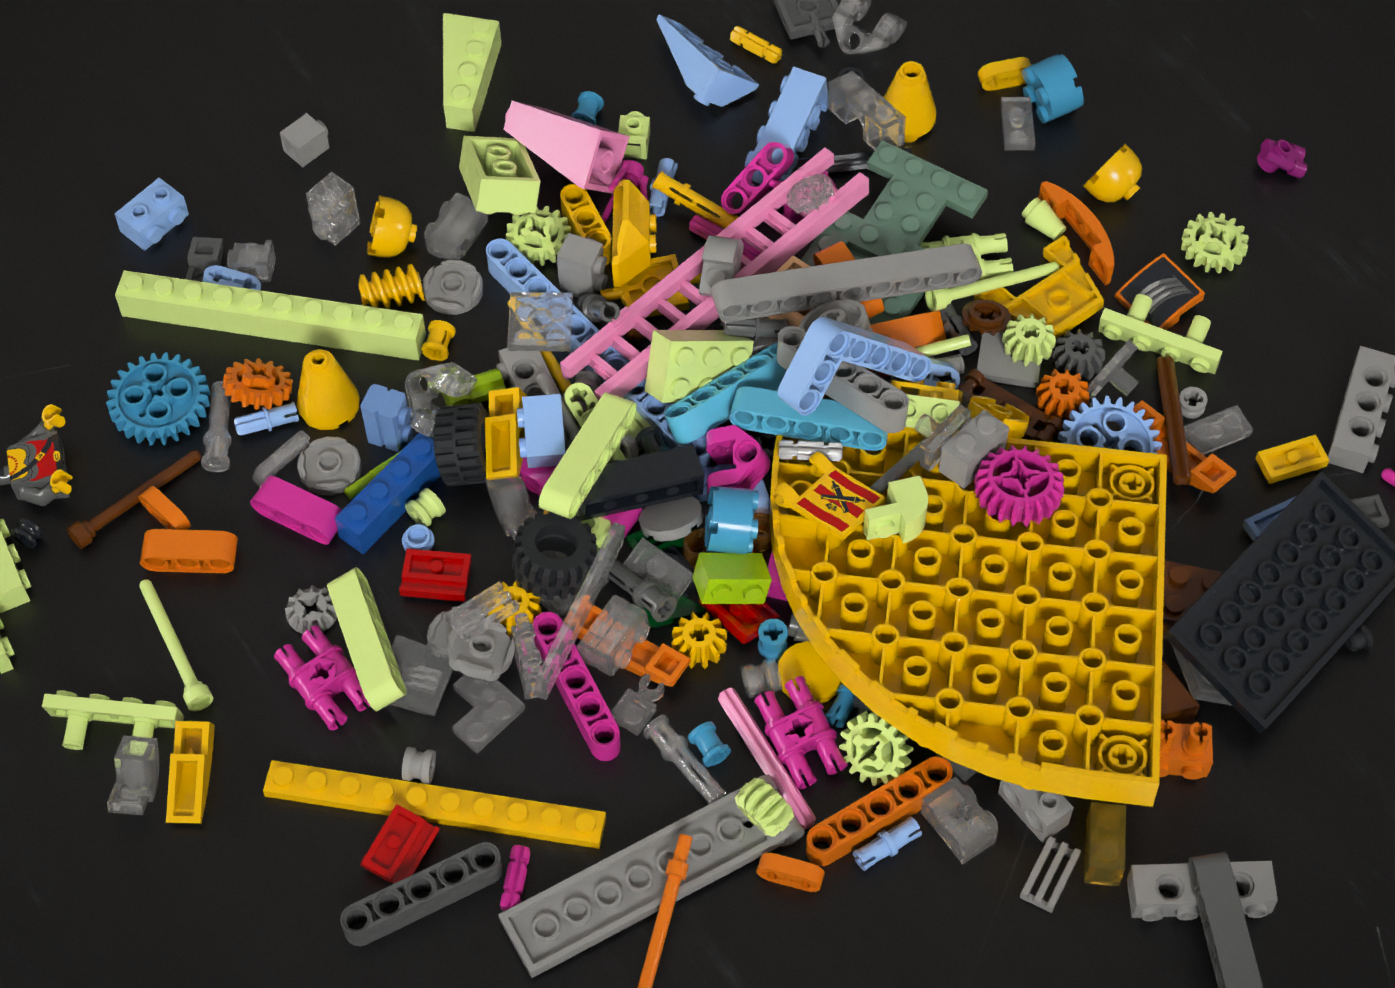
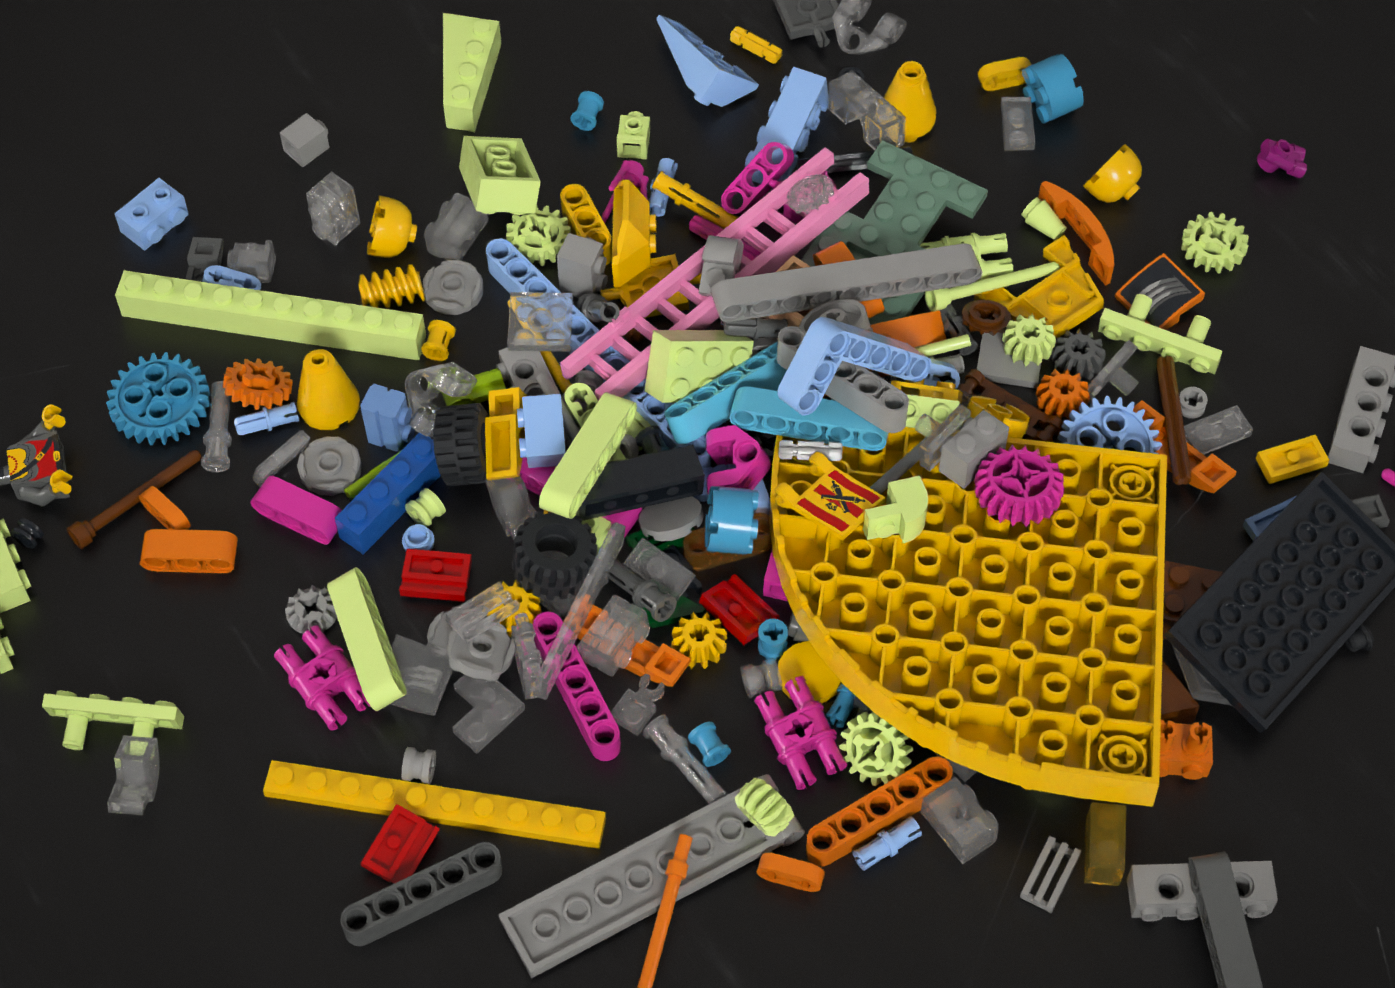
yellowish green piece [139,579,213,711] -> none
yellow slope [166,721,215,824] -> none
dark pink axle [500,845,530,911] -> none
bright pink slope [504,101,630,193] -> none
lime brick [692,553,772,604] -> none
bright pink axle [718,687,816,830] -> none
light grey brick [998,780,1074,843] -> none

